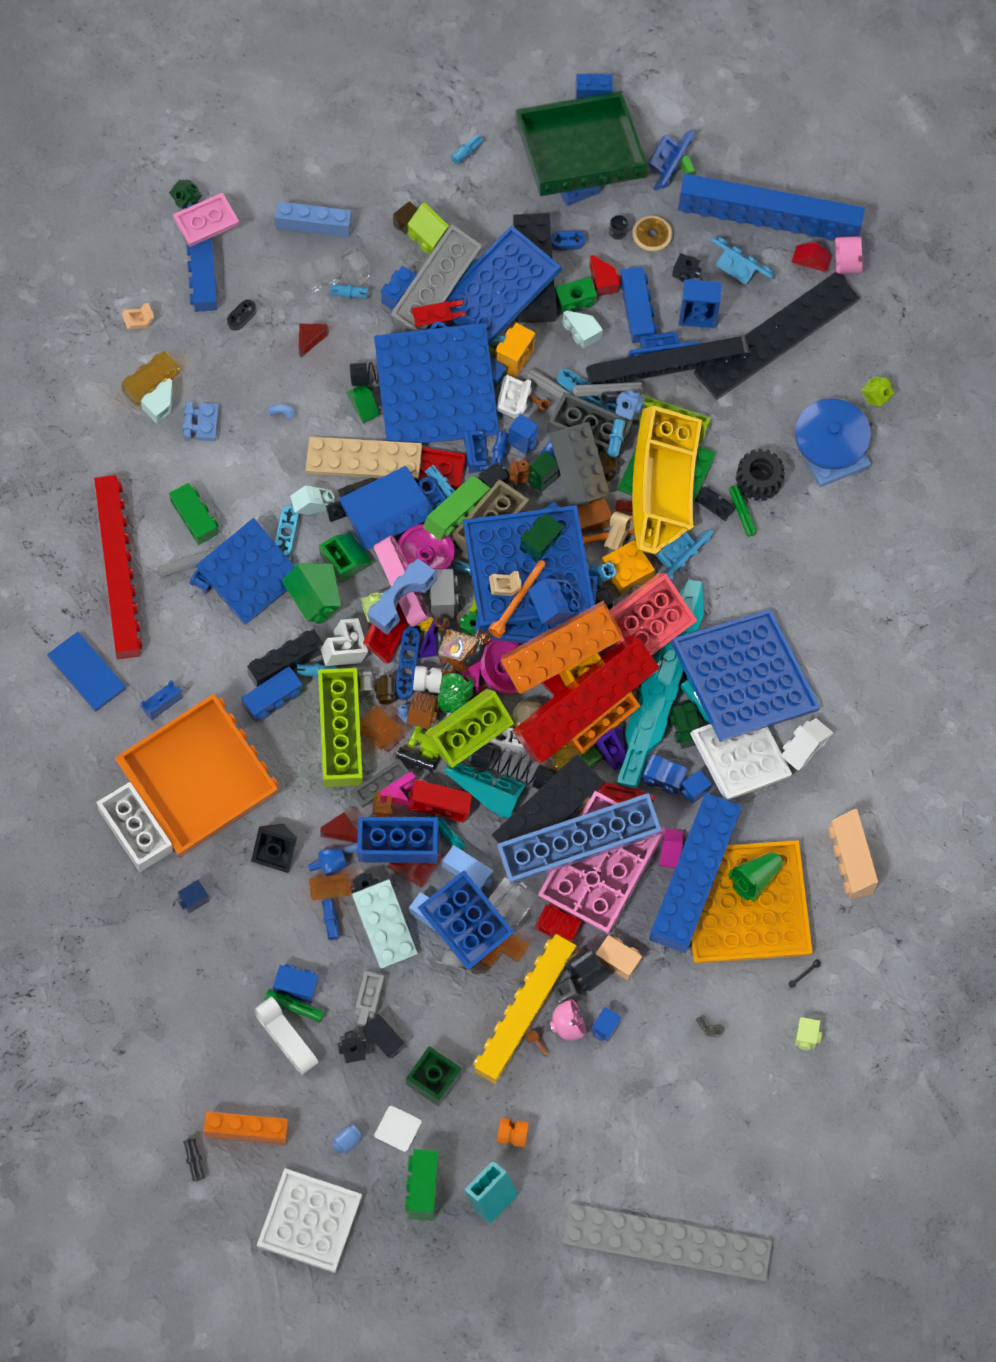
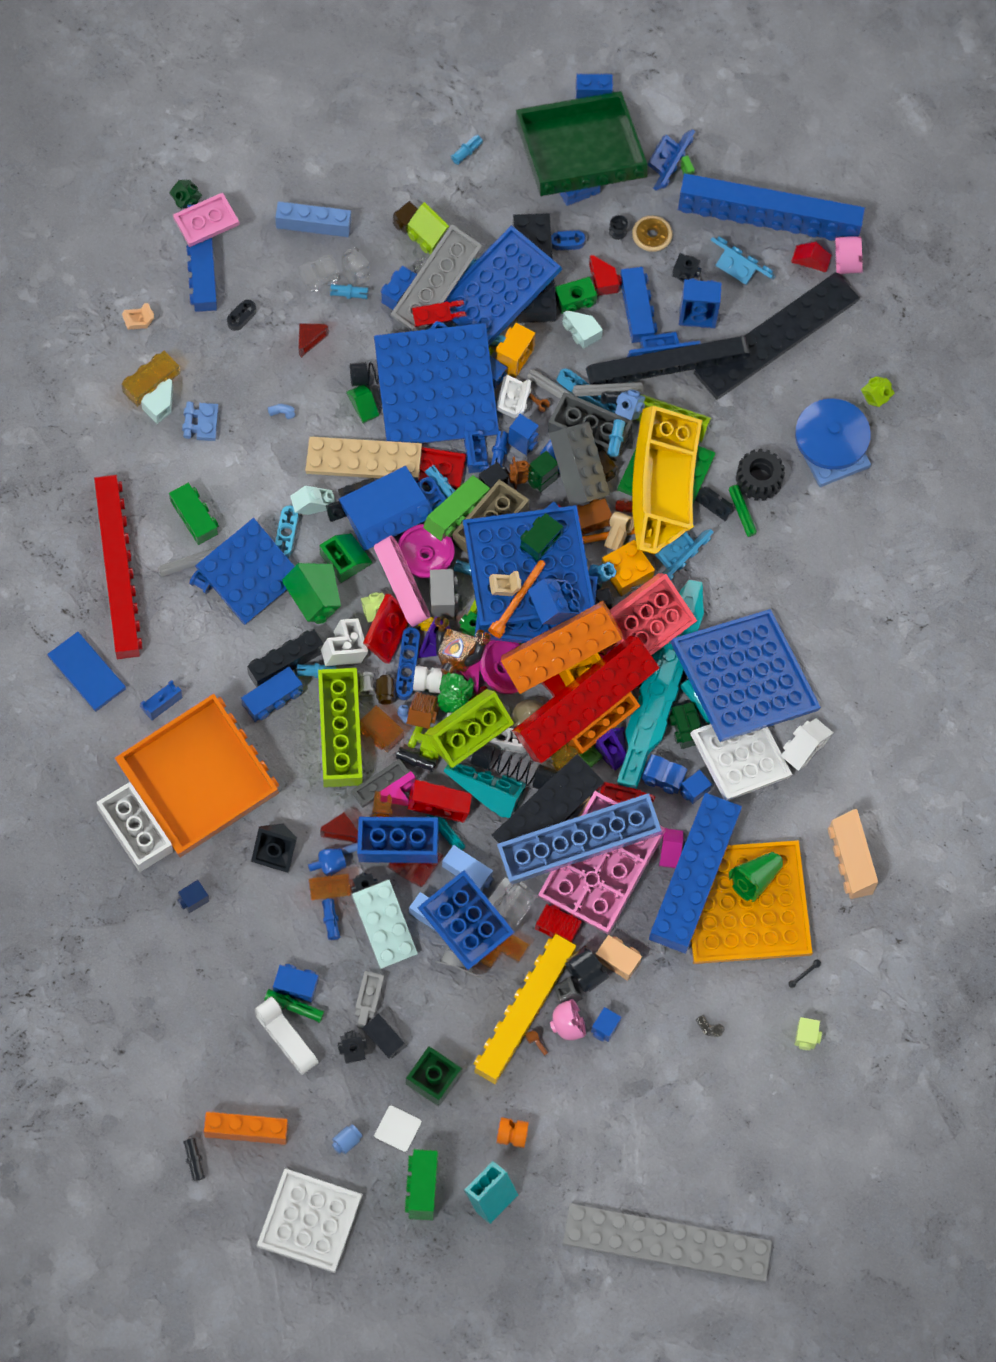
medium blue arch [367,558,437,634] -> none

